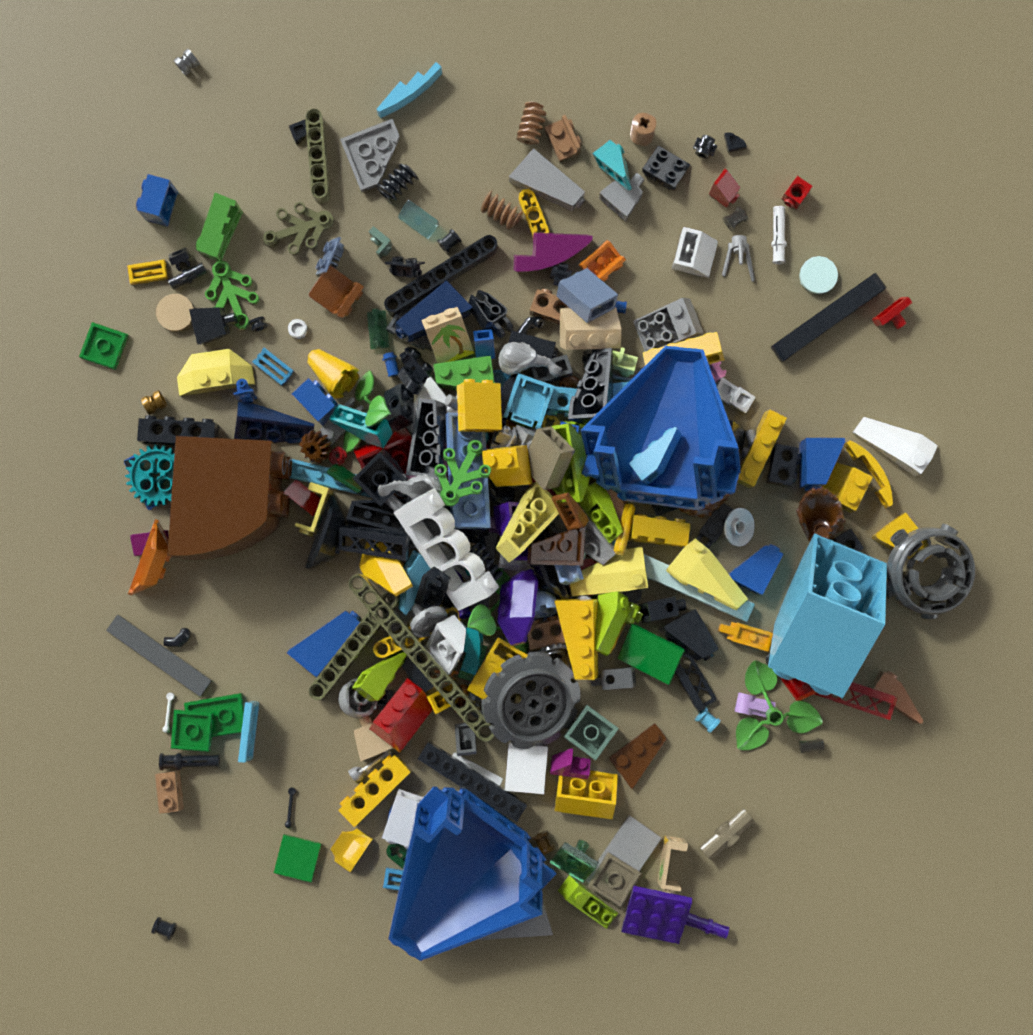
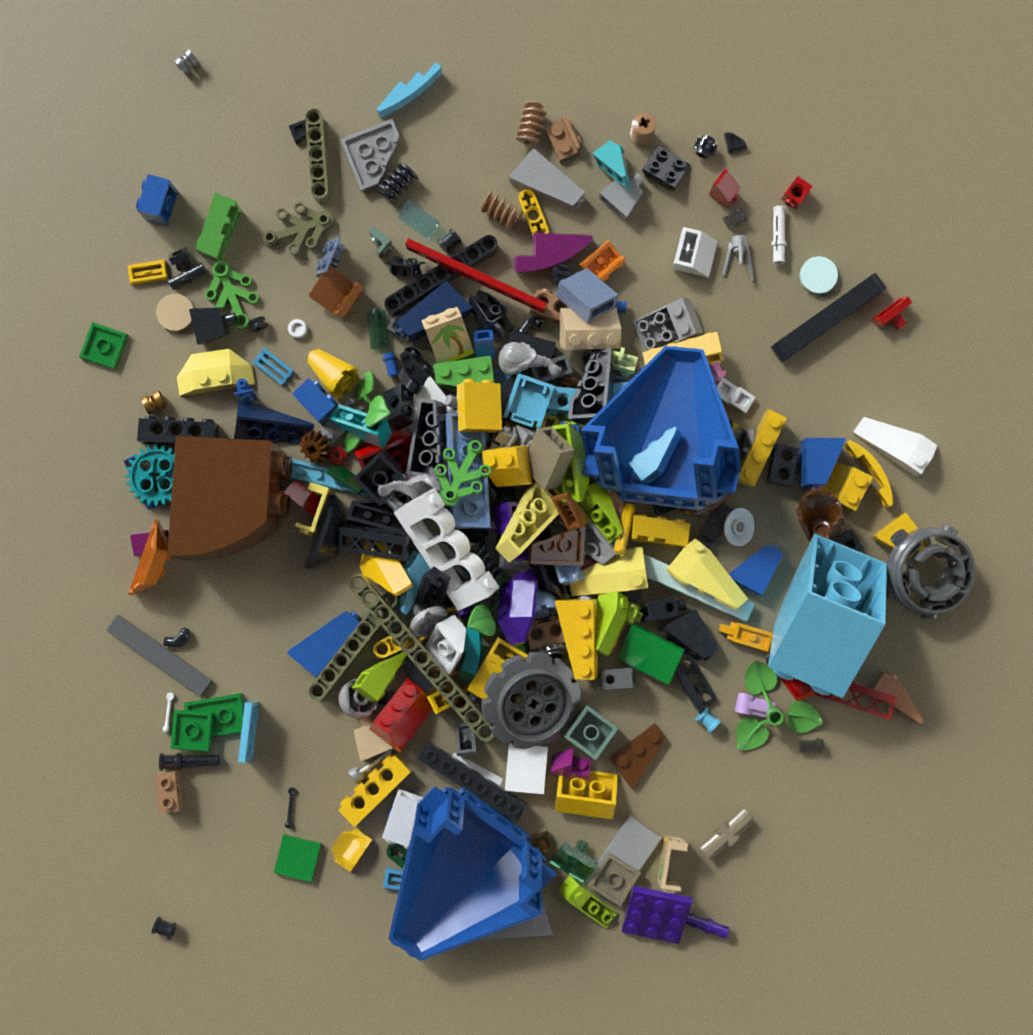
none -> red tile [405,238,547,313]

